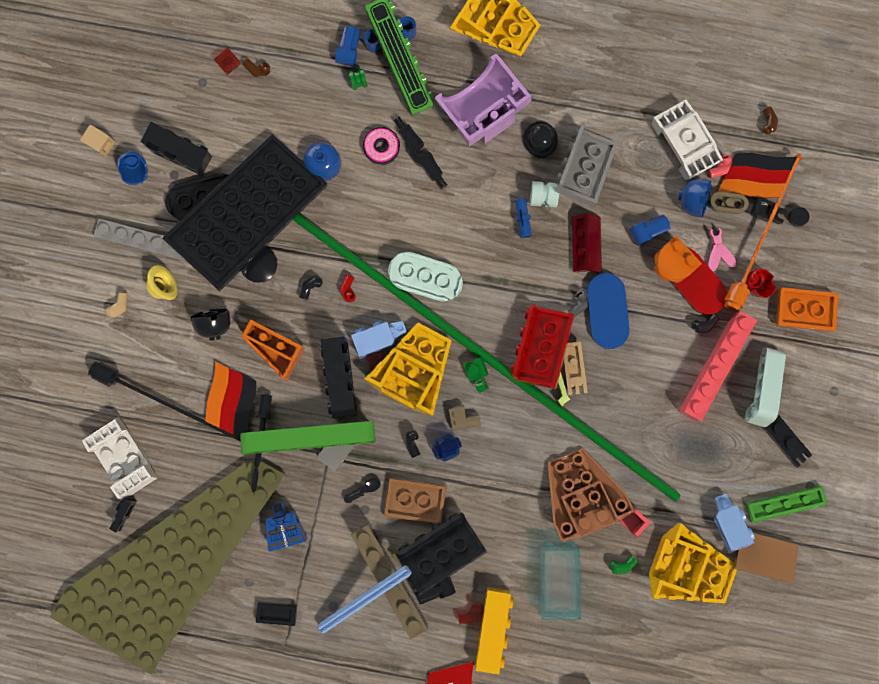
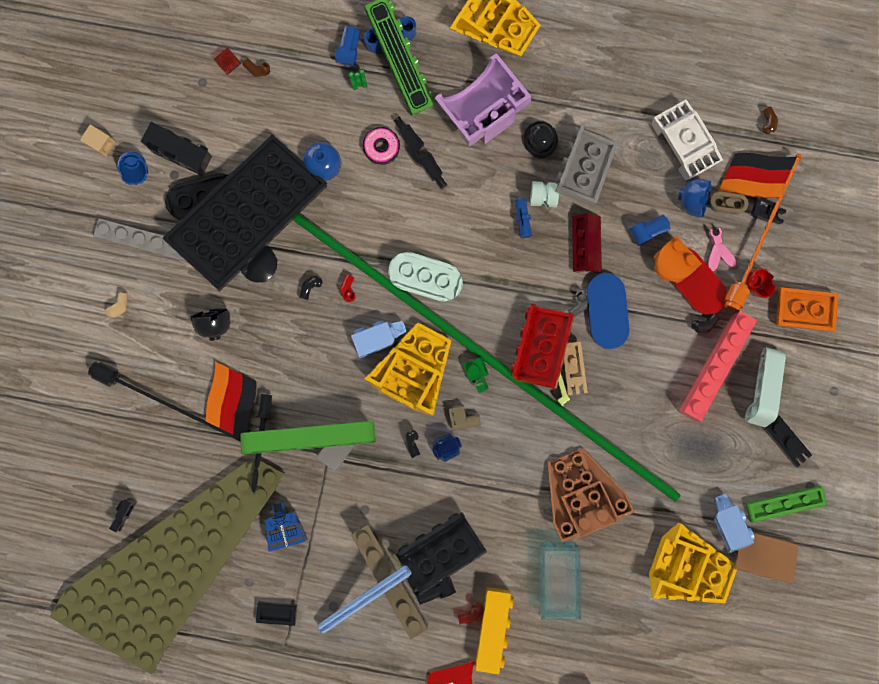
white plate [82,417,157,500] -> none
light yellow hat [146,265,178,300] -> none
orange wedge [241,319,305,382] -> none
black wedge [320,336,357,418] -> none
black piece [344,478,381,503] -> none
clear red plate [366,351,385,372] -> none
medium nougat tile [384,477,447,524] -> none
green arm [609,555,638,575] -> none
coral panel [619,508,651,537] -> none
coral arm [708,154,732,179] -> none
black tile [788,207,810,227] -> none

